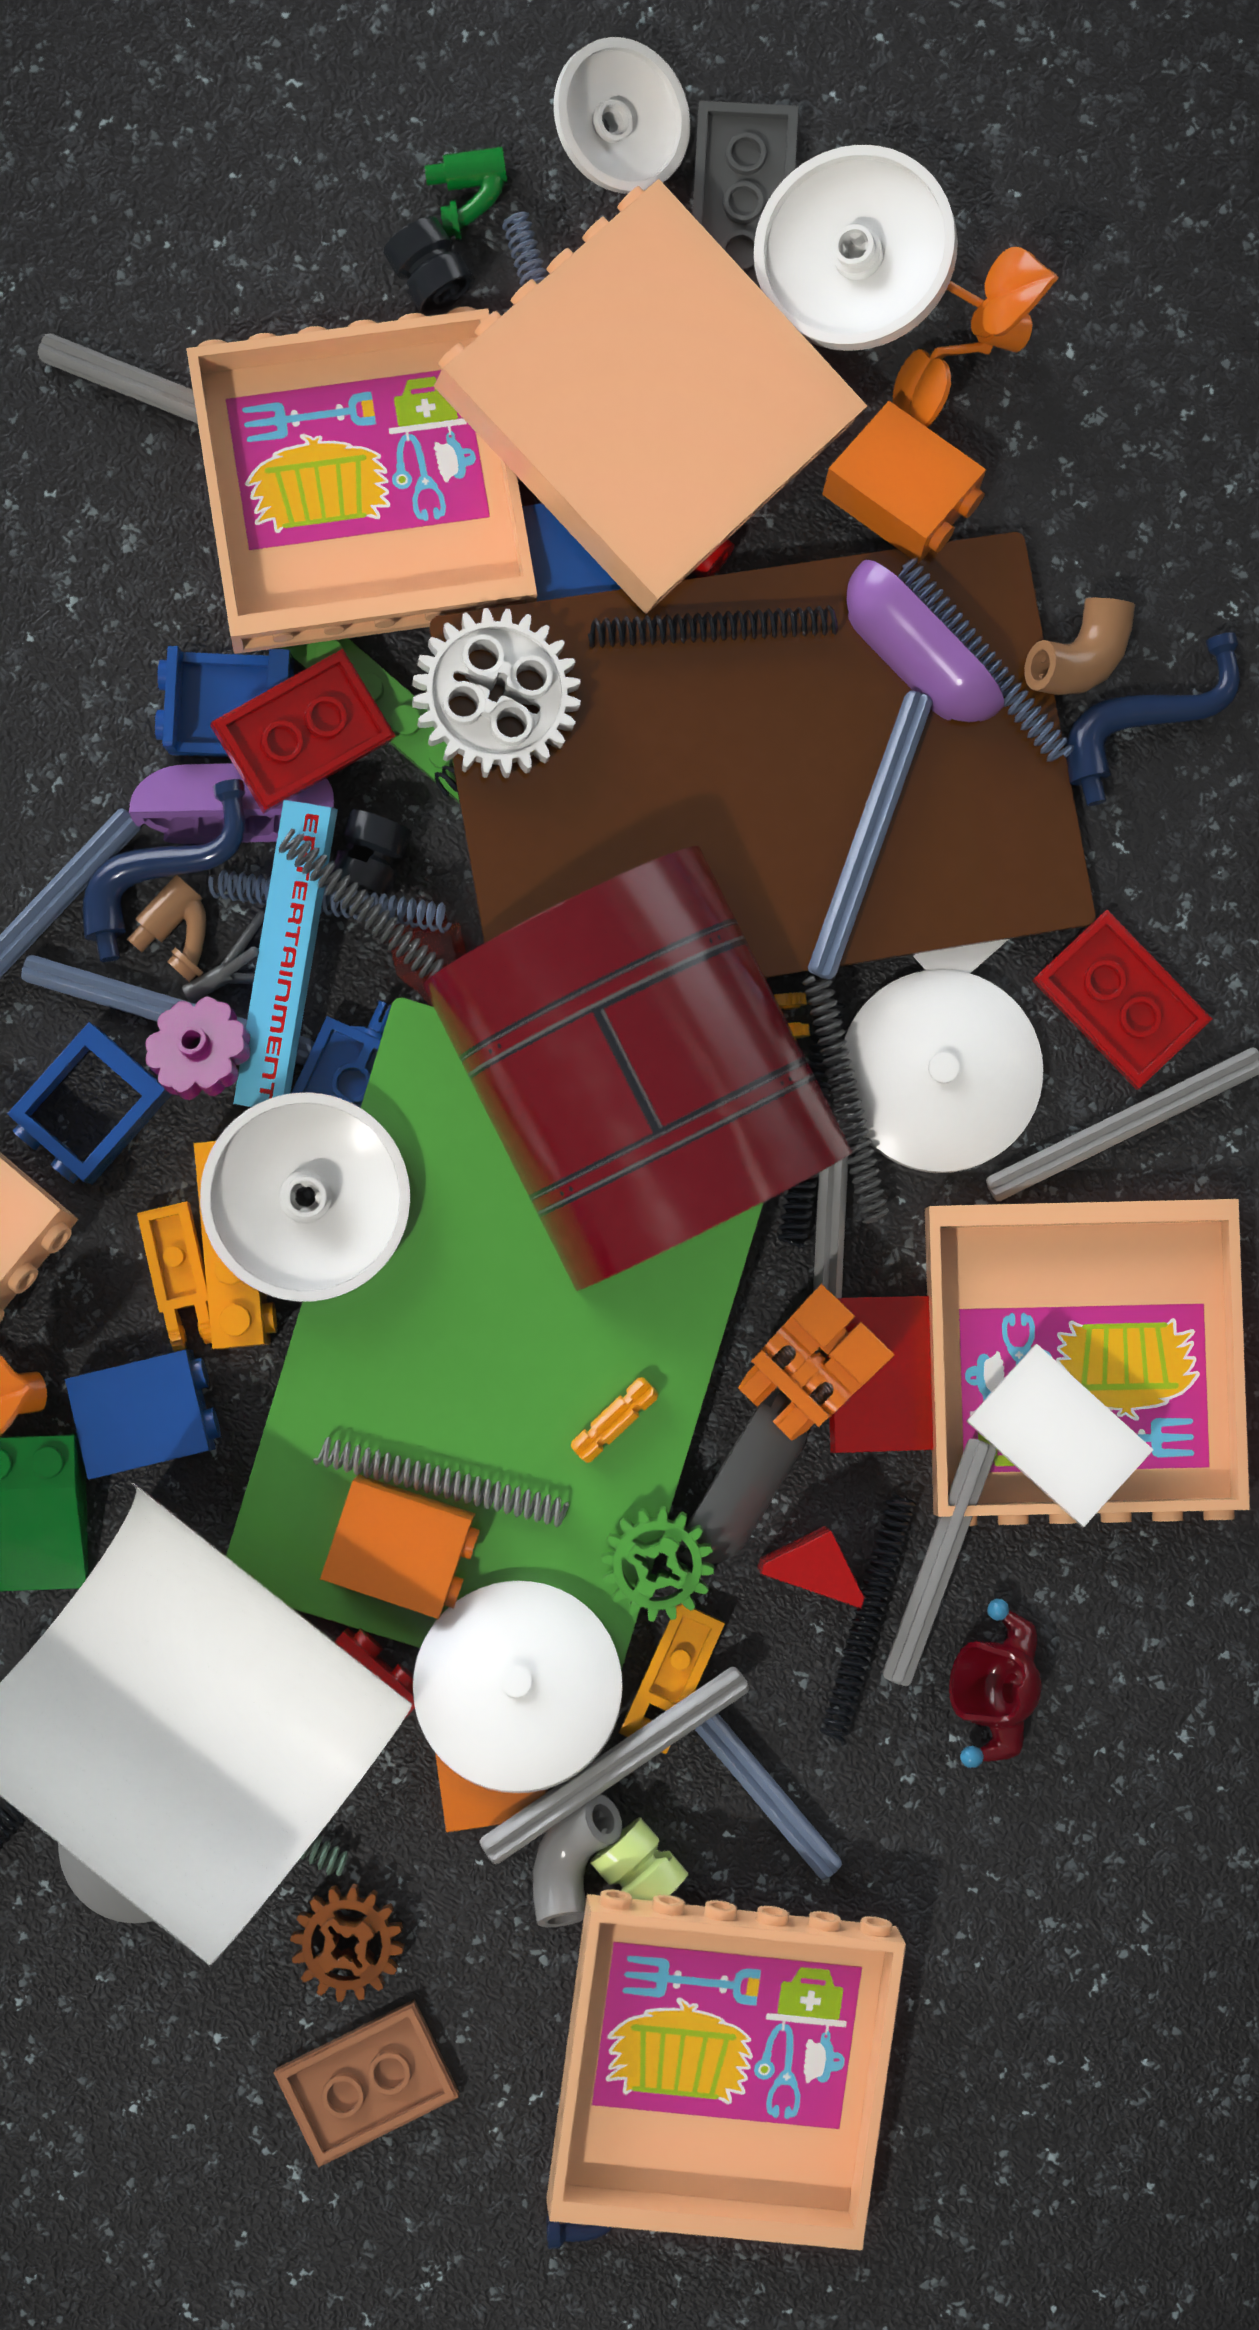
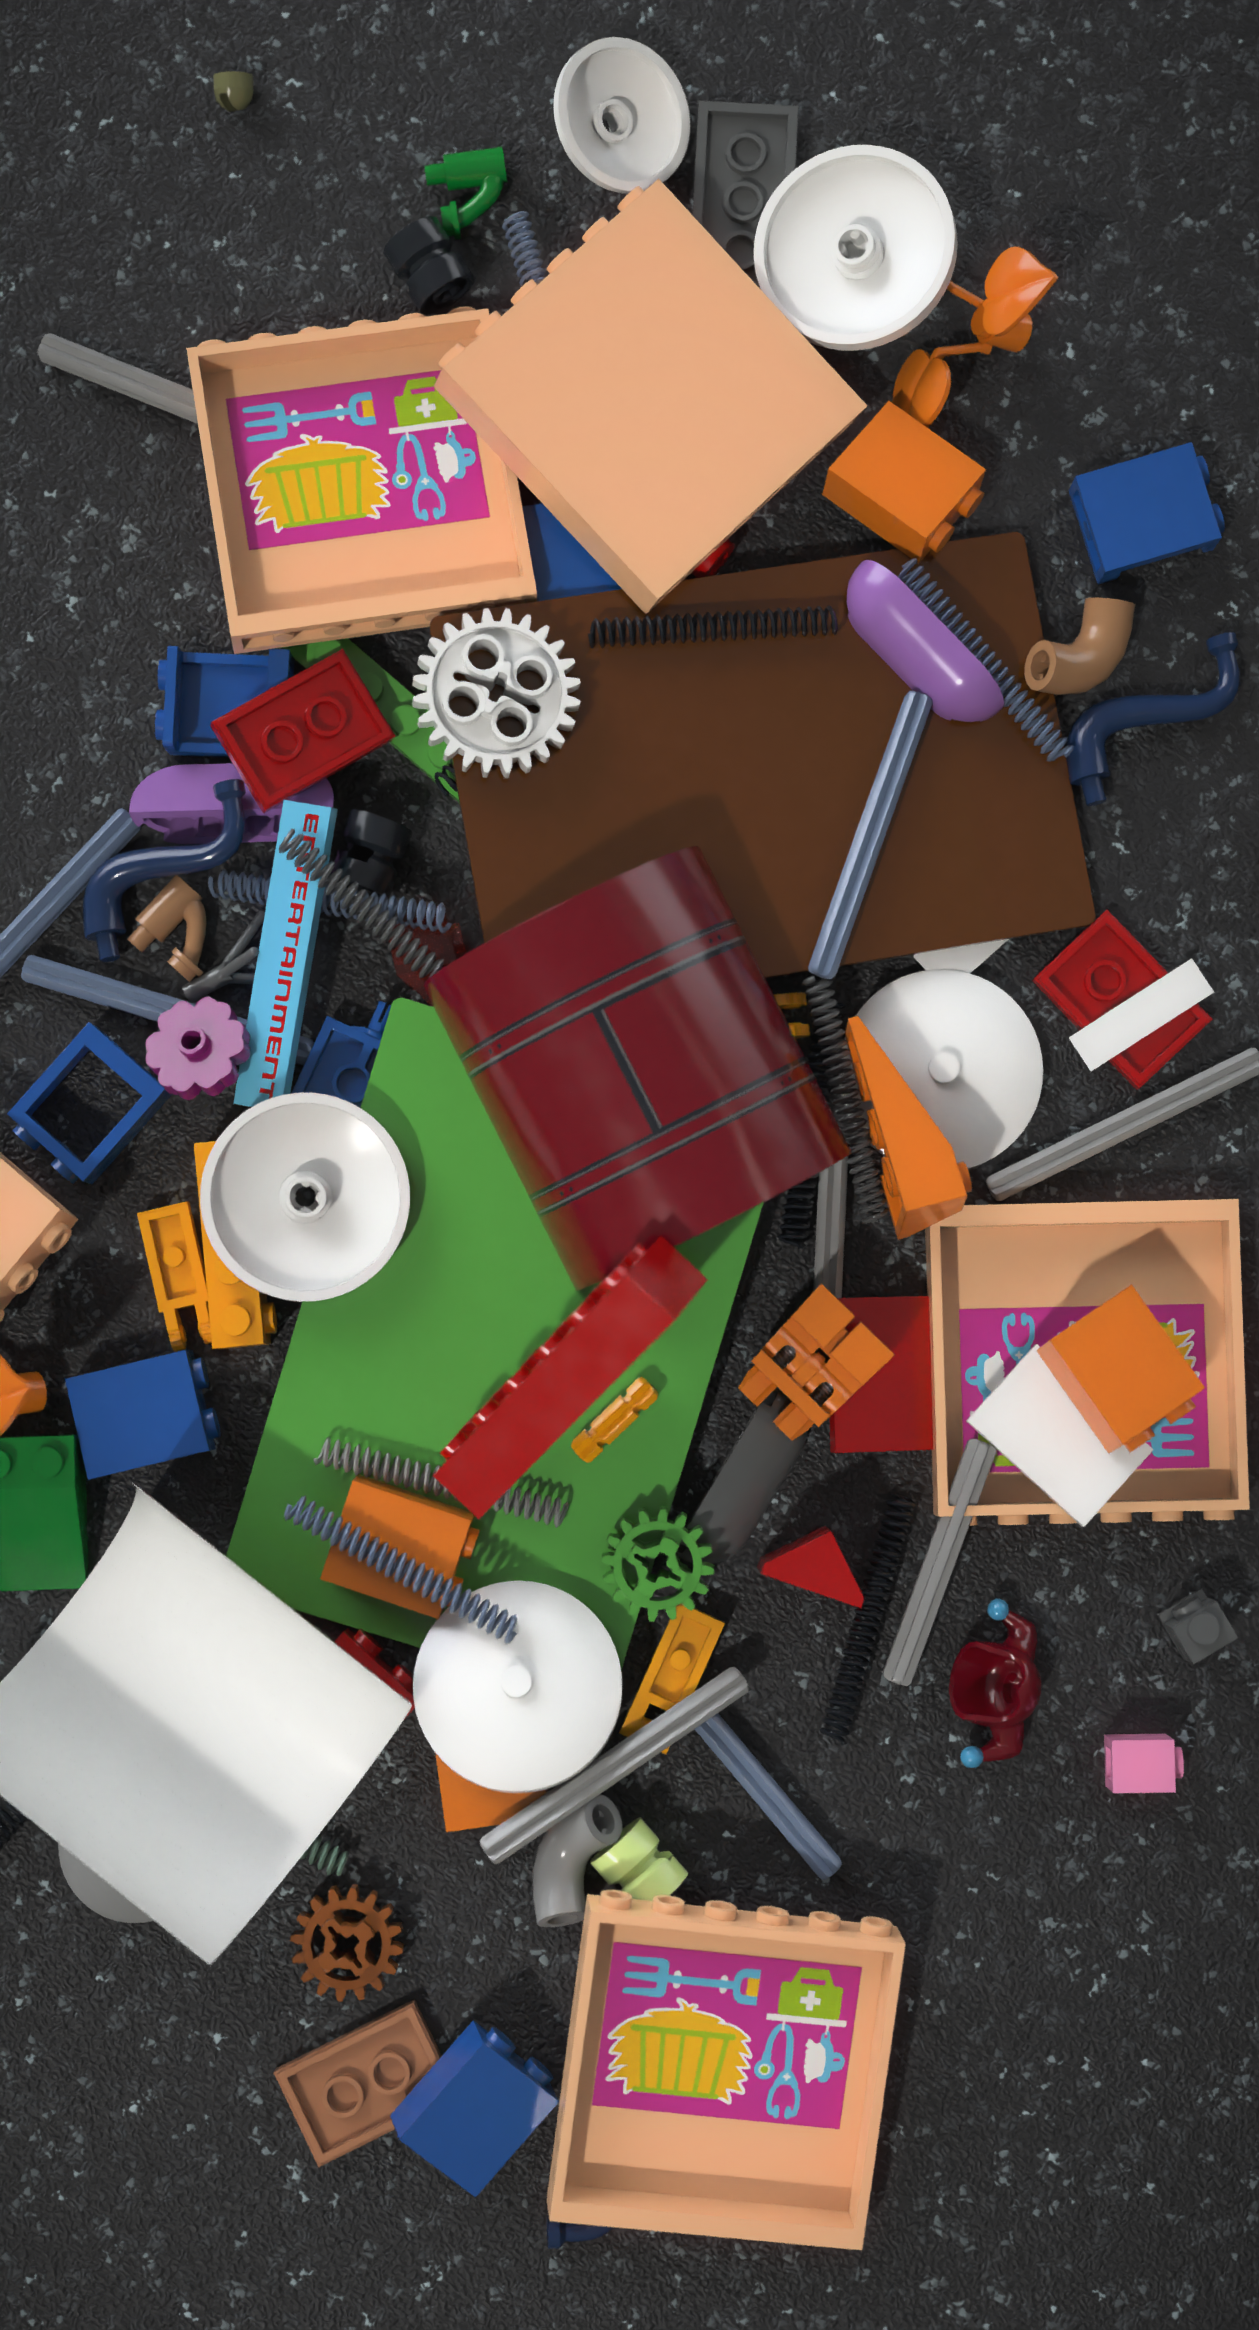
none -> olive hinge [213,71,254,112]
none -> sand blue piece [284,1496,517,1645]
none -> blue brick [390,2020,559,2198]
none -> red brick [433,1236,708,1519]
none -> orange wedge [845,1016,972,1240]
none -> orange brick [1036,1284,1205,1454]
none -> blue panel [1069,442,1225,585]
none -> white sticker [1069,958,1214,1071]
none -> bright pink brick [1104,1734,1184,1793]
none -> dark grey brick [1157,1588,1238,1664]

